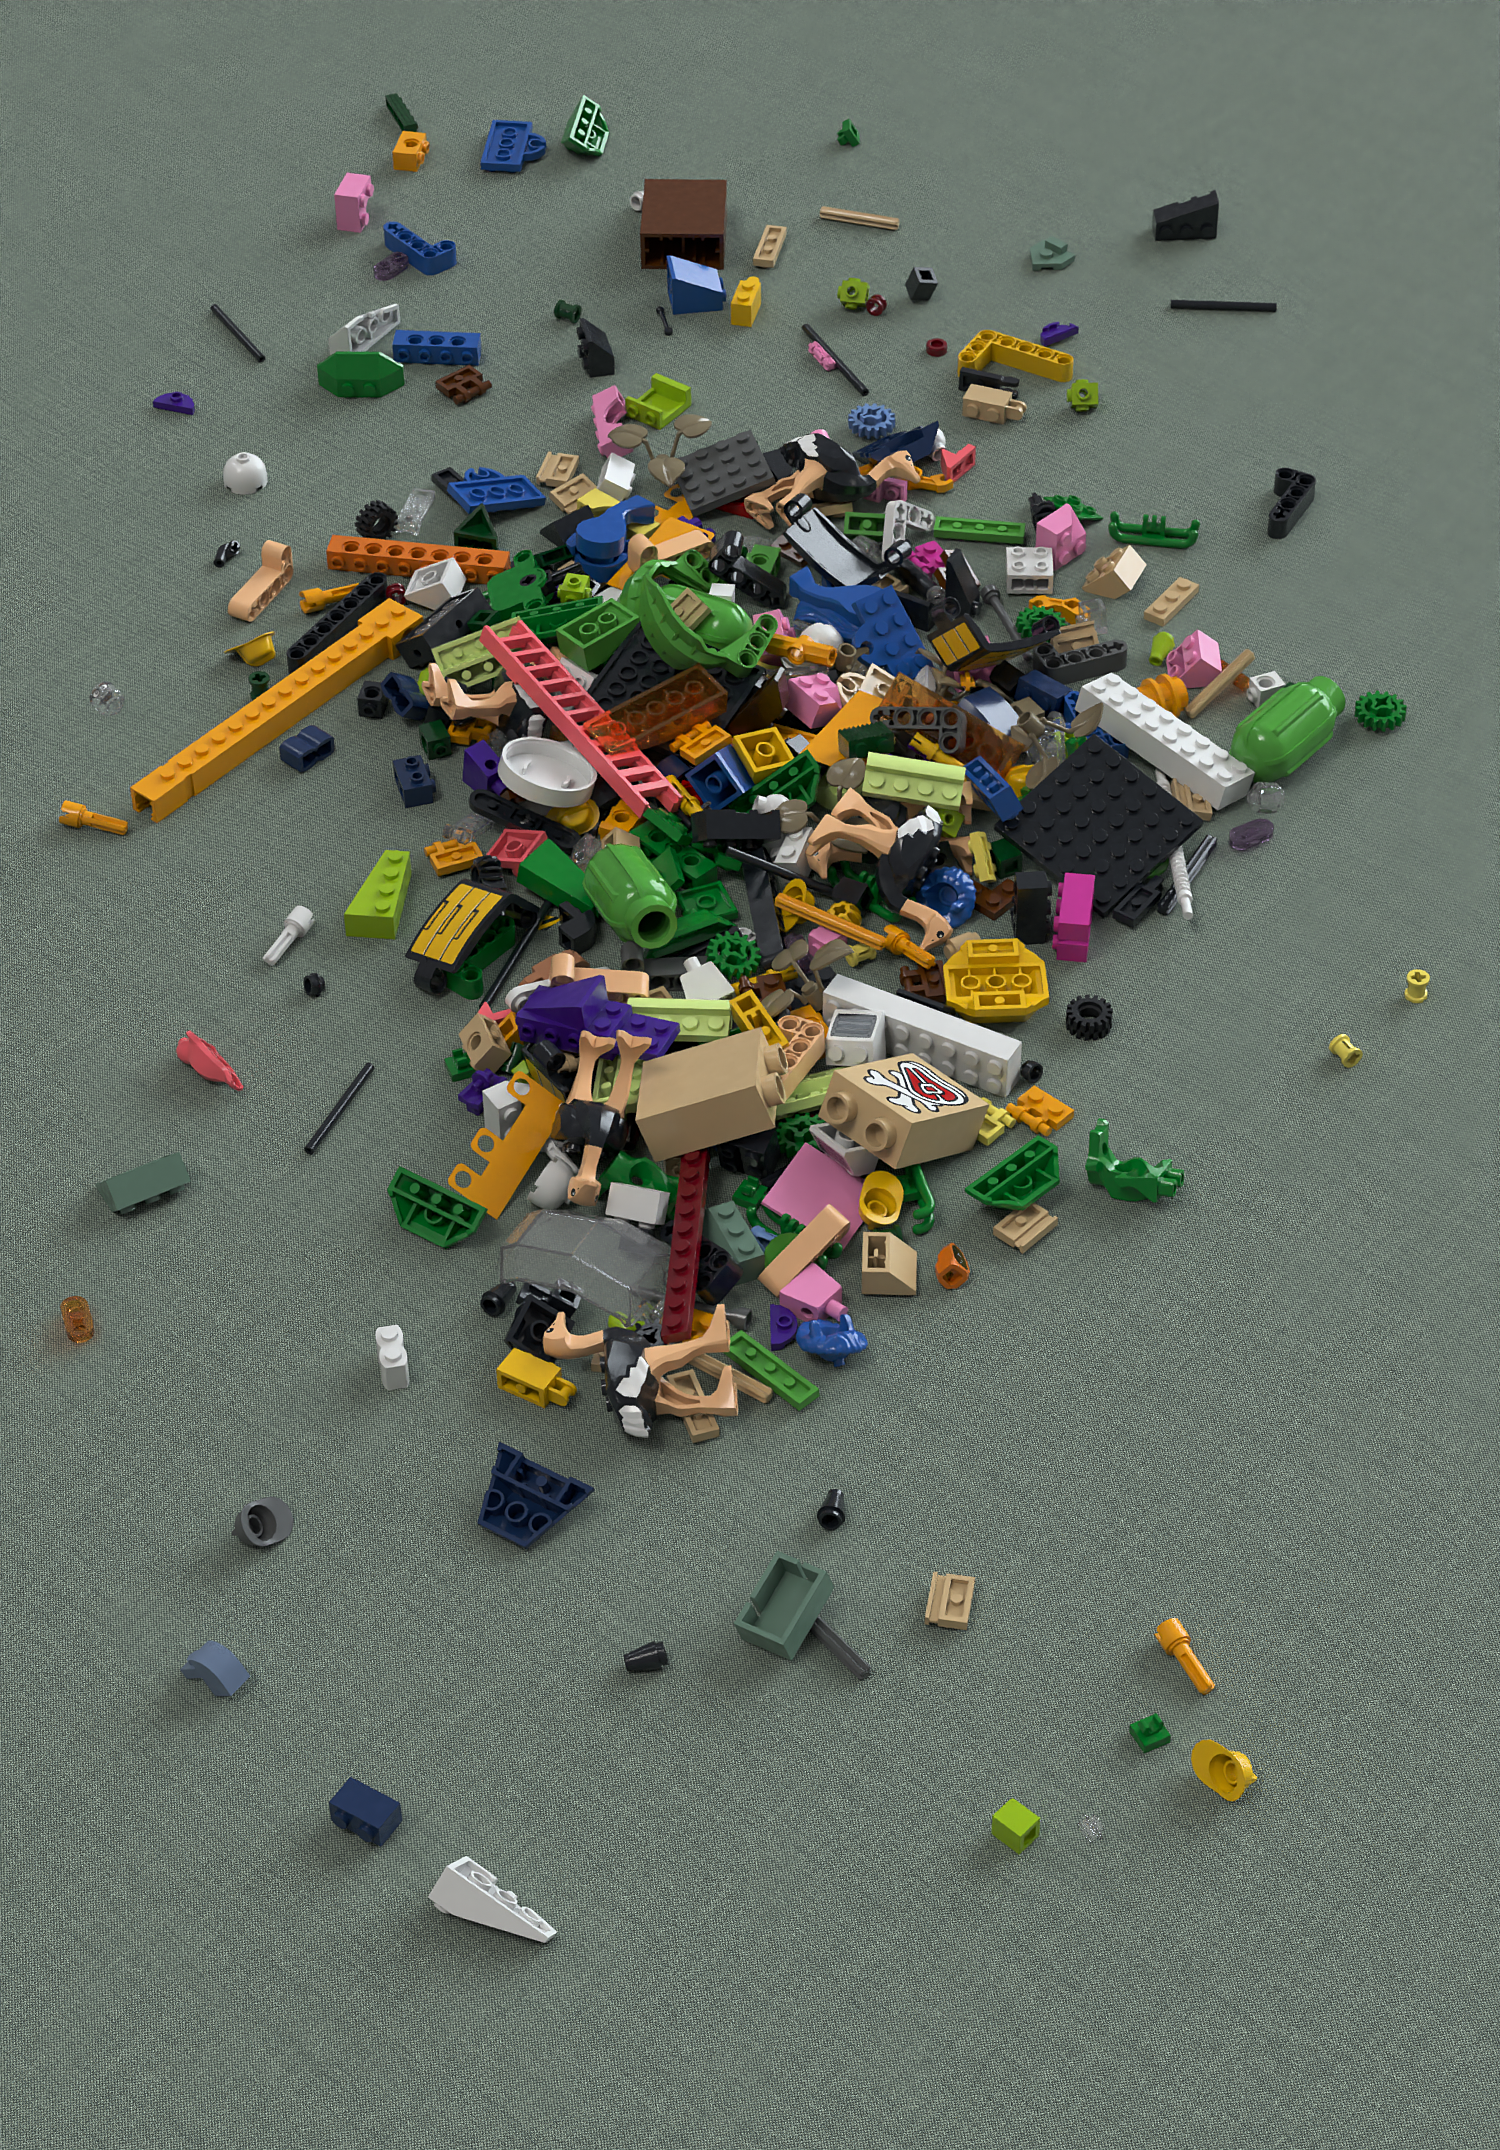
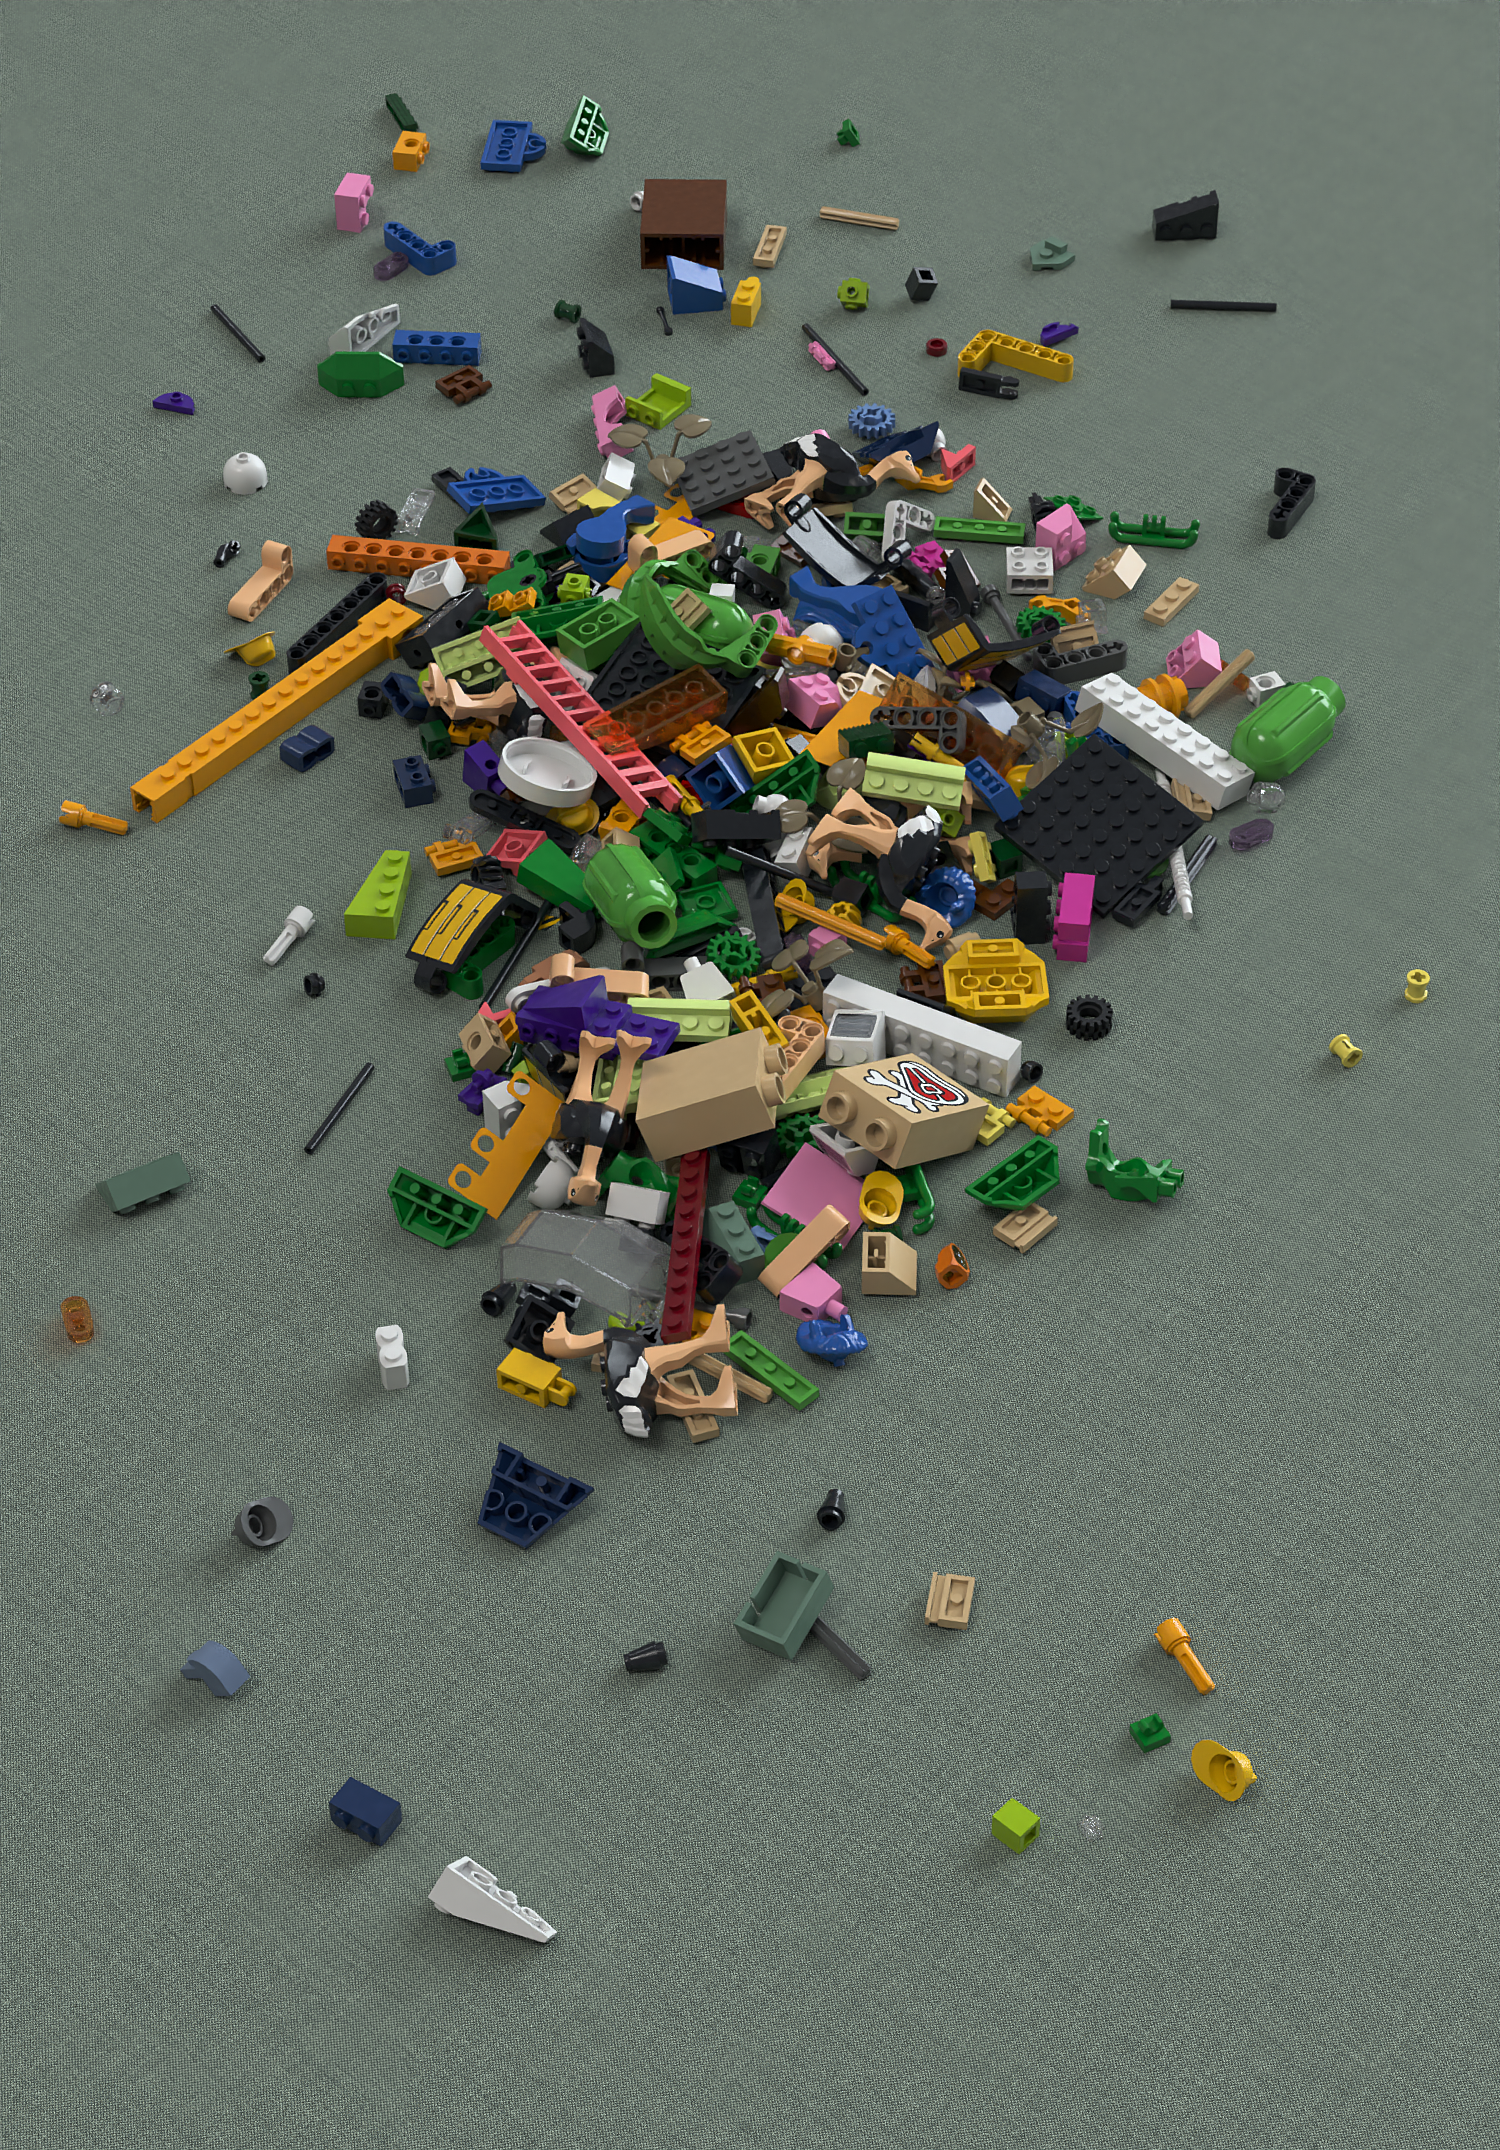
coral animal [176,1030,243,1091] -> none
light orange piece [299,583,359,614] -> none
tan plate [536,451,579,488] -> none
dark purple plate [770,1304,798,1351] -> none
light yellow bush [845,943,877,967] -> none
bright pink slope [864,478,907,503] -> none
dark red bush [866,294,887,316] -> none
tan brick [962,384,1027,425] -> none
lime brick [1066,379,1098,412] -> none
lime cone [1149,632,1175,666] -> none
green gear [1354,690,1407,732] -> none
none -> light orange slope [488,587,537,617]
none -> tan slope [973,477,1013,522]

